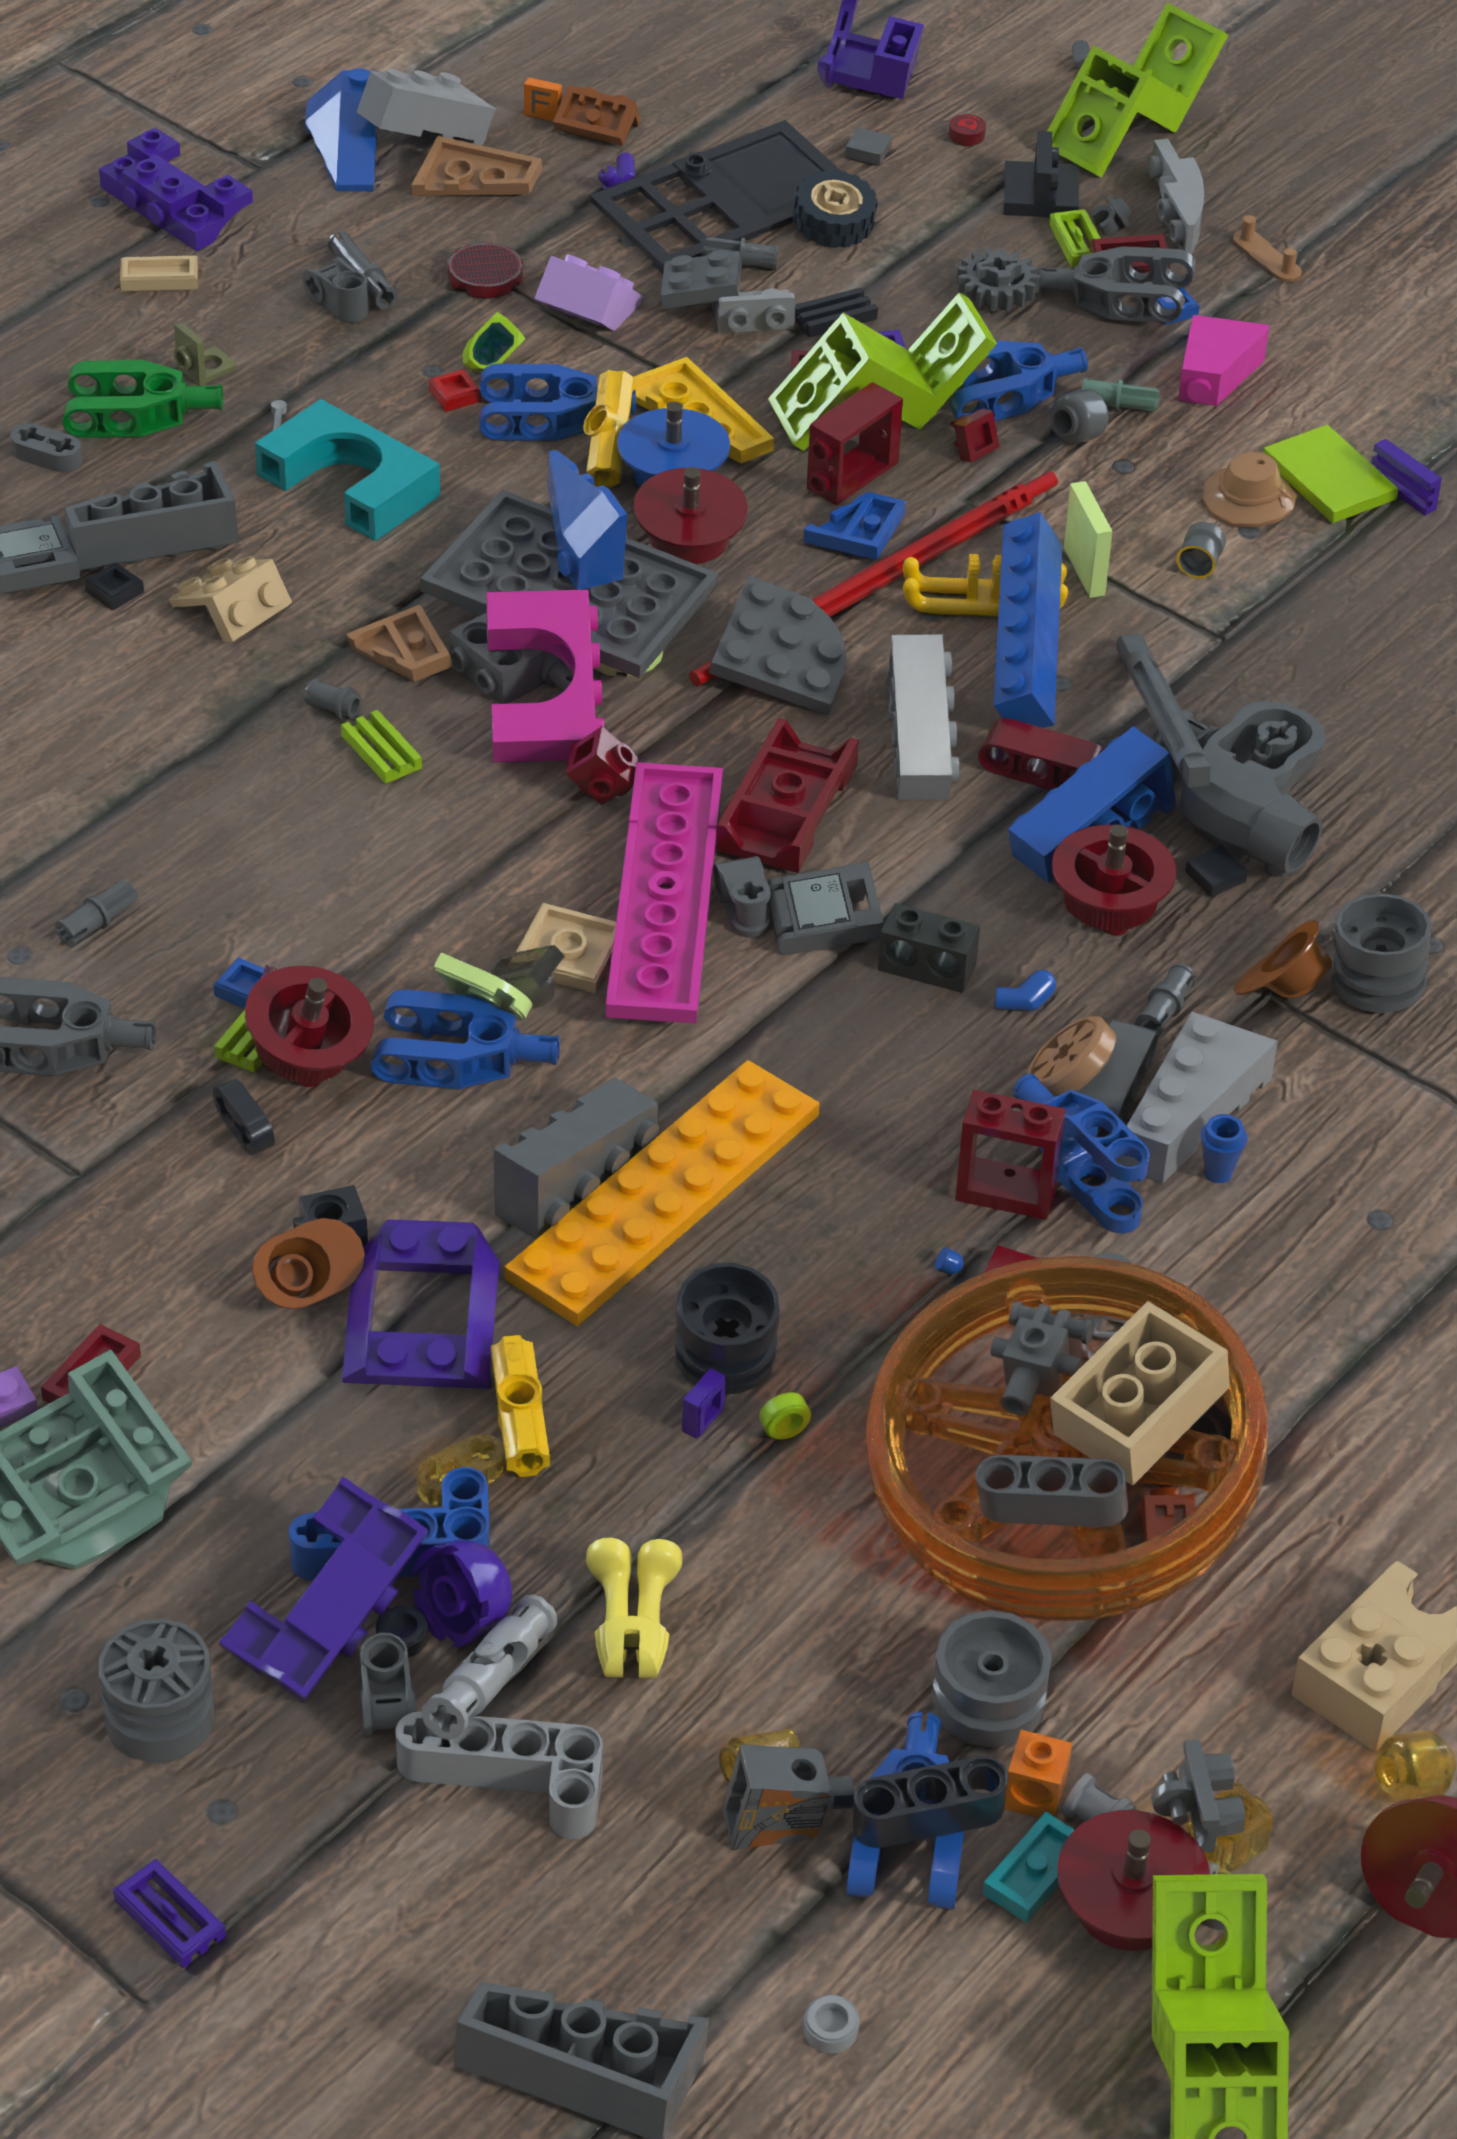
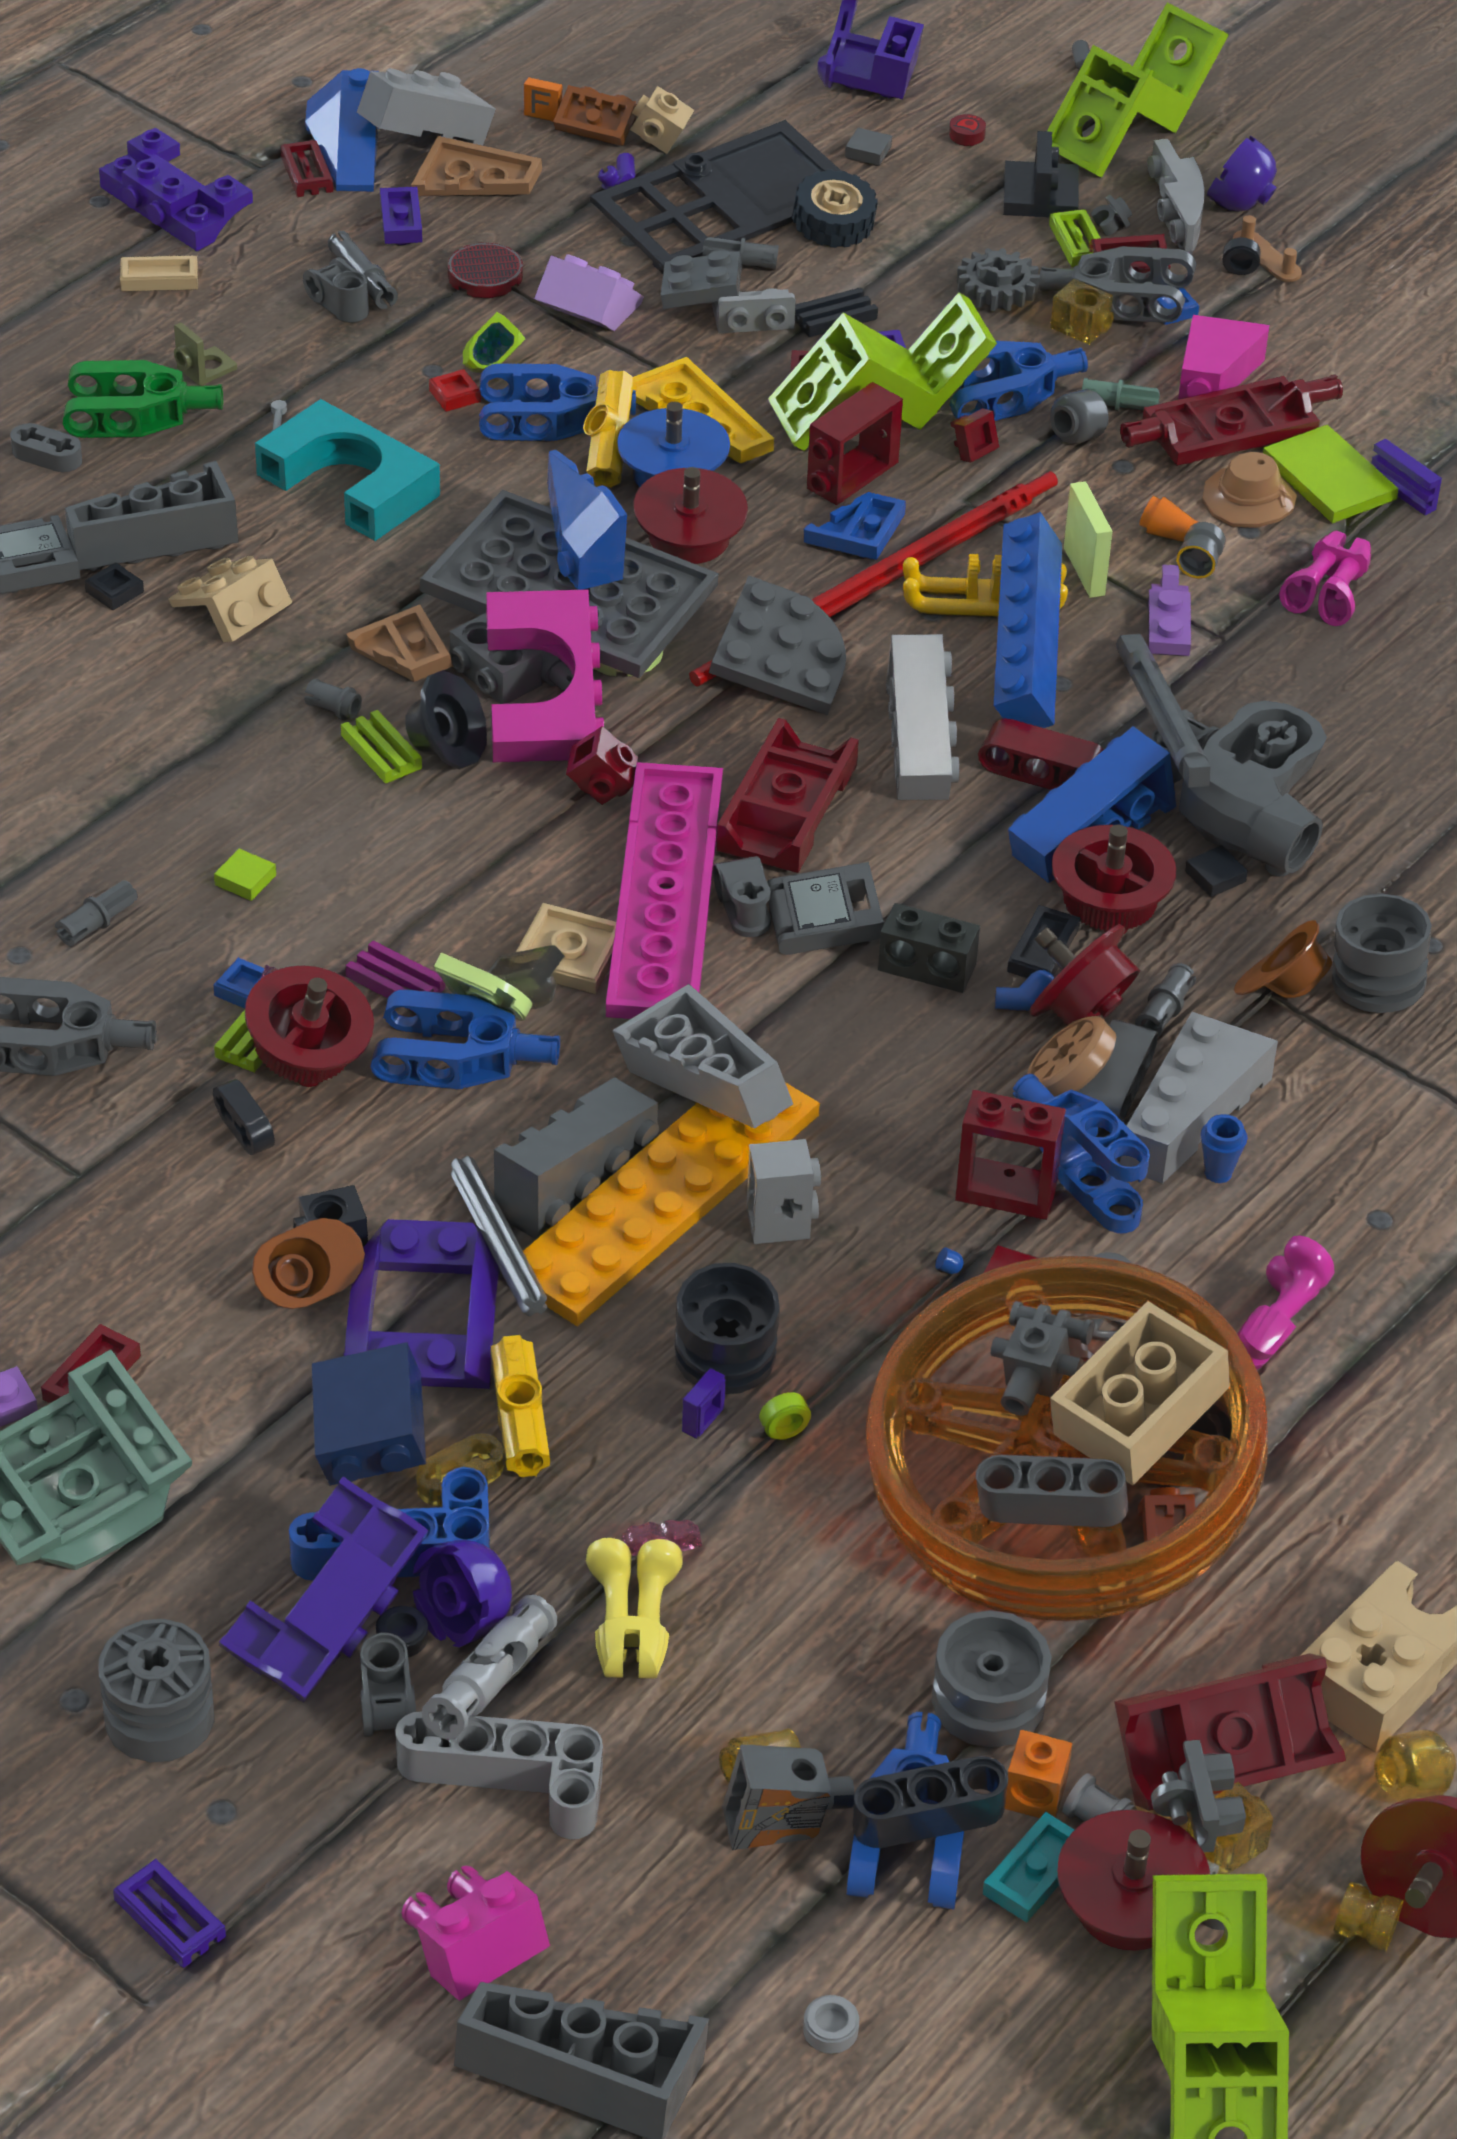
none -> lime tile [214,848,276,901]
none -> dark red tile [280,140,333,197]
none -> dark blue brick [312,1342,426,1486]
none -> magenta tile [346,940,445,1012]
none -> dark purple plate [380,187,422,245]
none -> dark pink brick [402,1866,550,2001]
none -> black hat [405,670,487,770]
none -> dark grey axle [451,1156,547,1317]
none -> light grey wedge [612,984,793,1129]
none -> clear pink piece [621,1520,702,1556]
none -> tan brick [630,86,694,154]
none -> light grey brick [746,1139,821,1244]
none -> black tile [1007,905,1081,978]
none -> dark red piece [1029,924,1140,1025]
none -> clear yellow brick [1050,279,1114,345]
none -> dark red piece [1114,1653,1346,1811]
none -> dark red plate [1120,374,1343,466]
none -> orange cone [1139,496,1198,542]
none -> medium lavender hinge [1148,564,1191,656]
none -> dark purple cylinder [1206,136,1277,212]
none -> black tile [1222,237,1261,275]
none -> dark pink piece [1229,1235,1335,1372]
none -> dark pink piece [1279,531,1371,626]
none -> clear yellow wheel [1333,1881,1403,1952]

